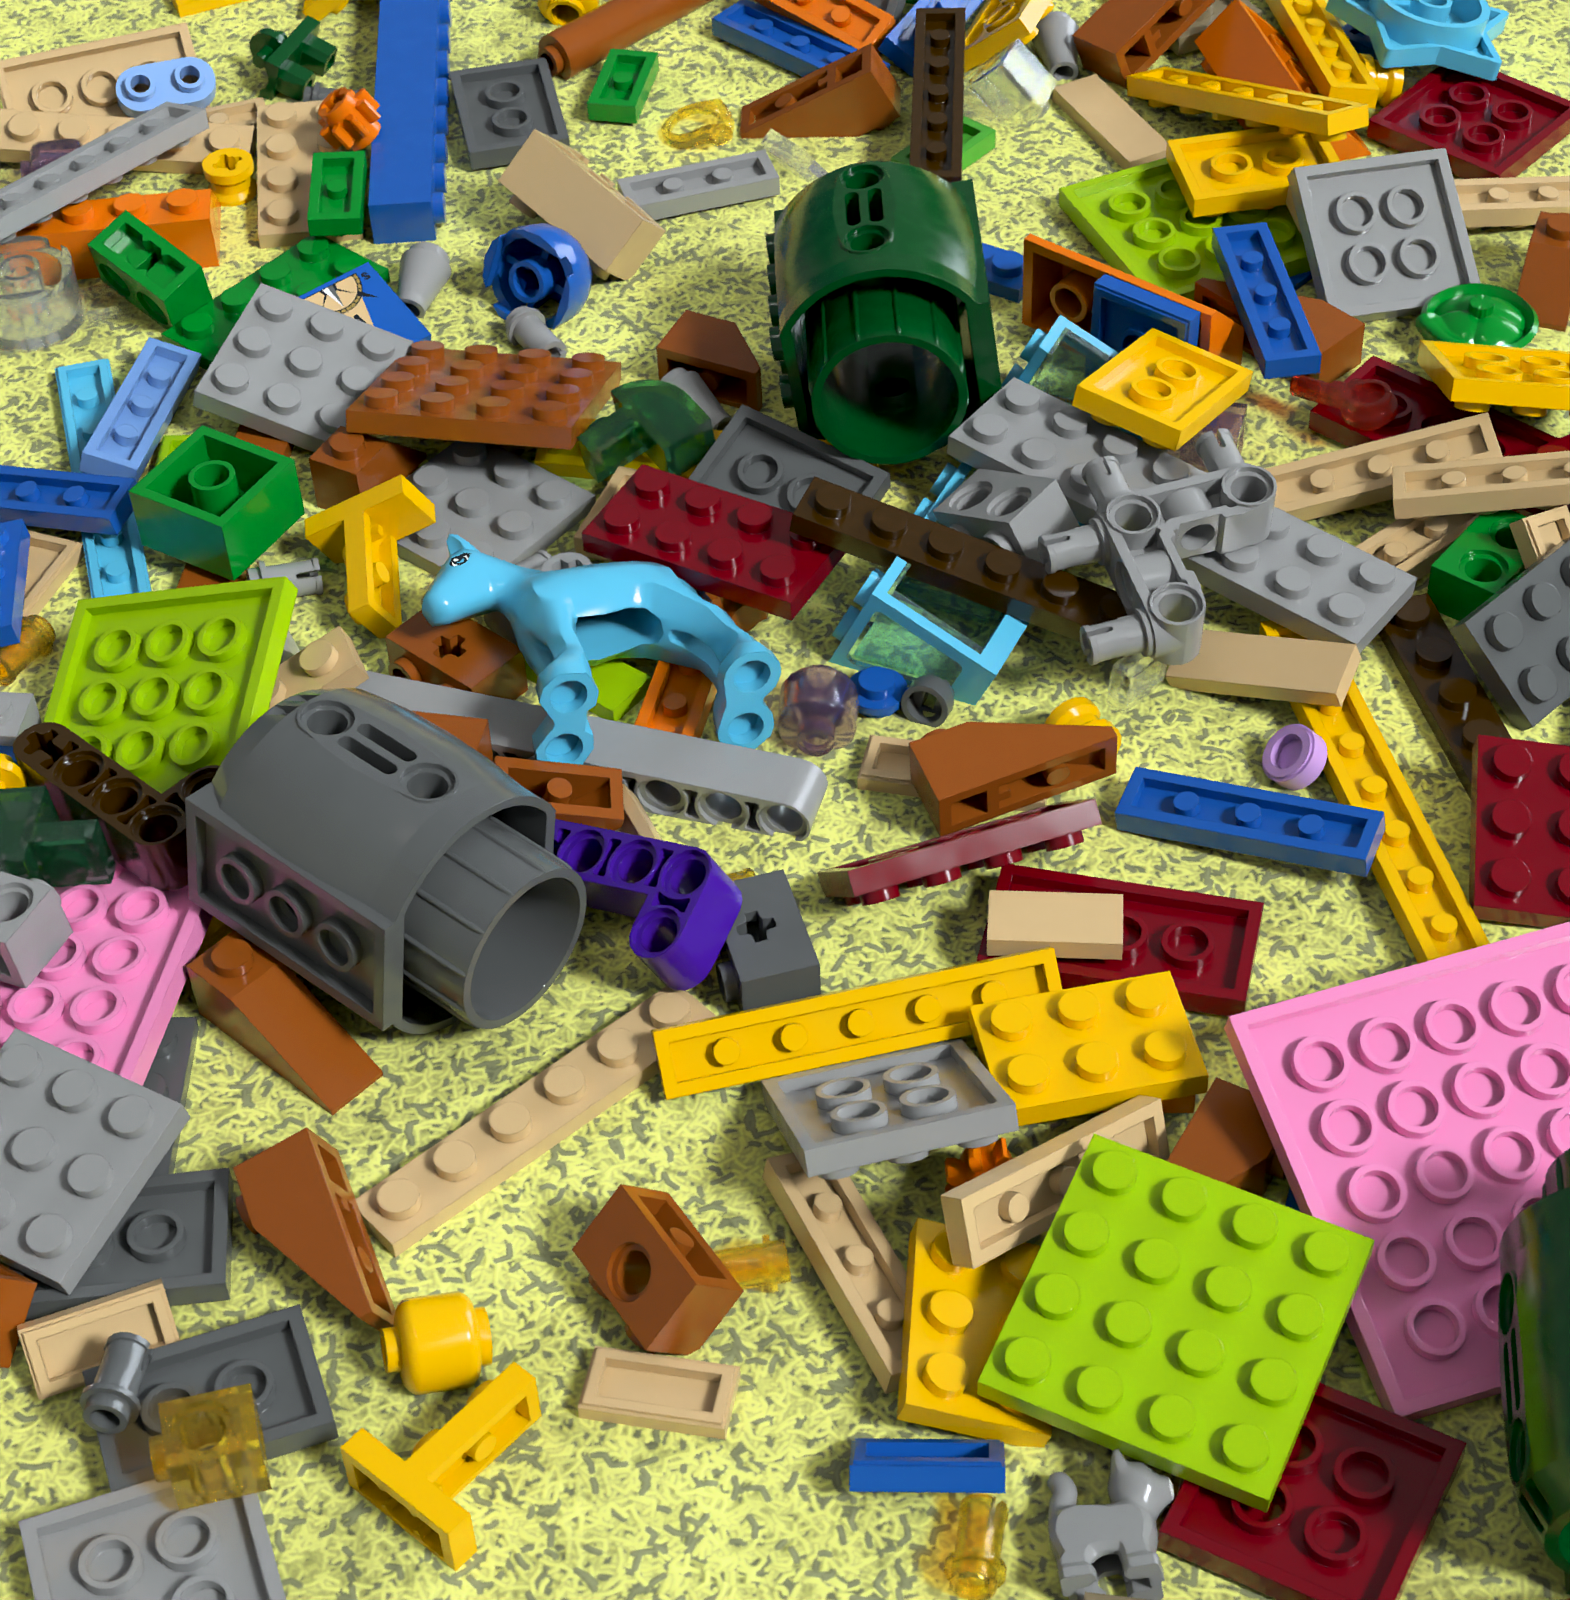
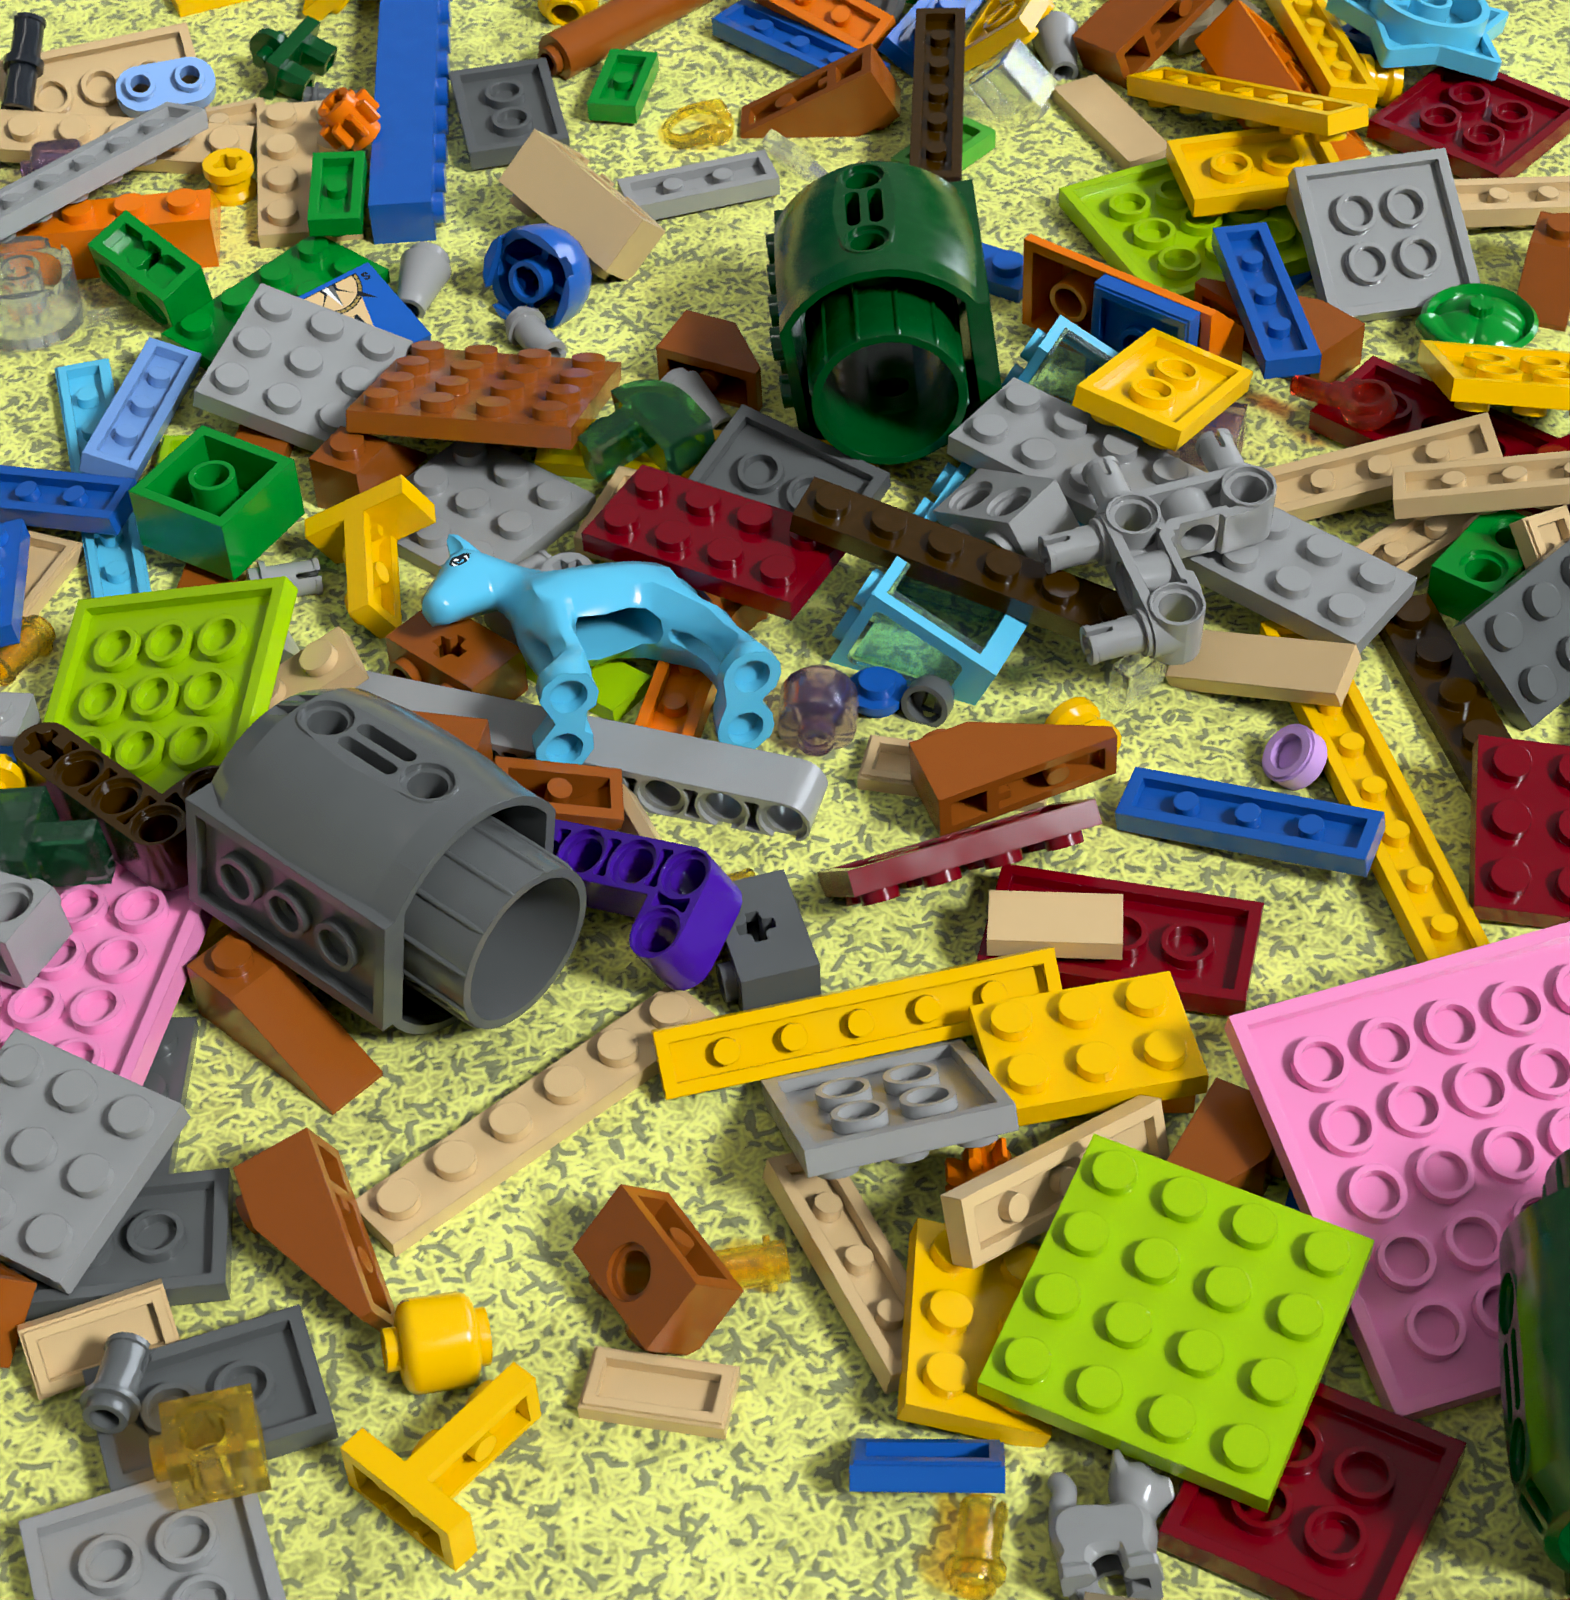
none -> black pin [1,12,46,111]

